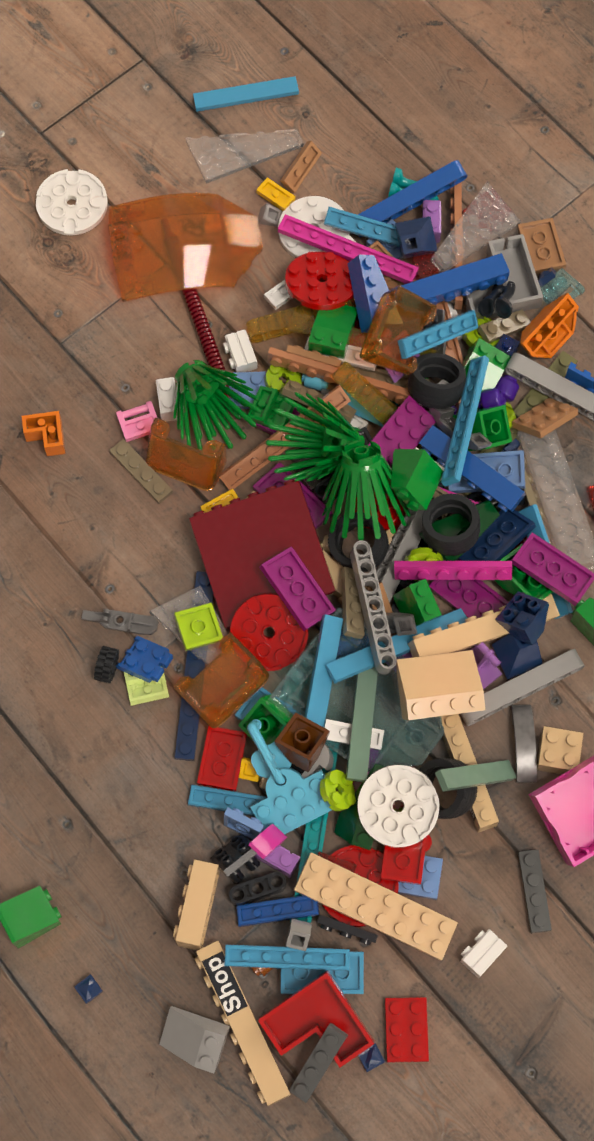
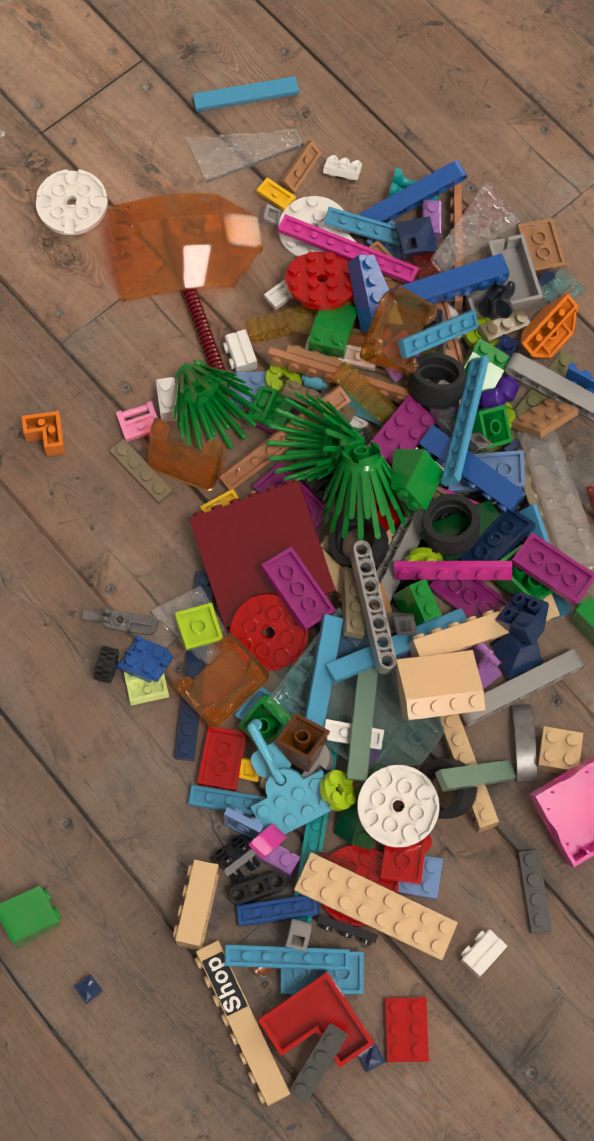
light grey slope [159,1006,230,1074] -> none
none -> white plate [323,155,362,180]

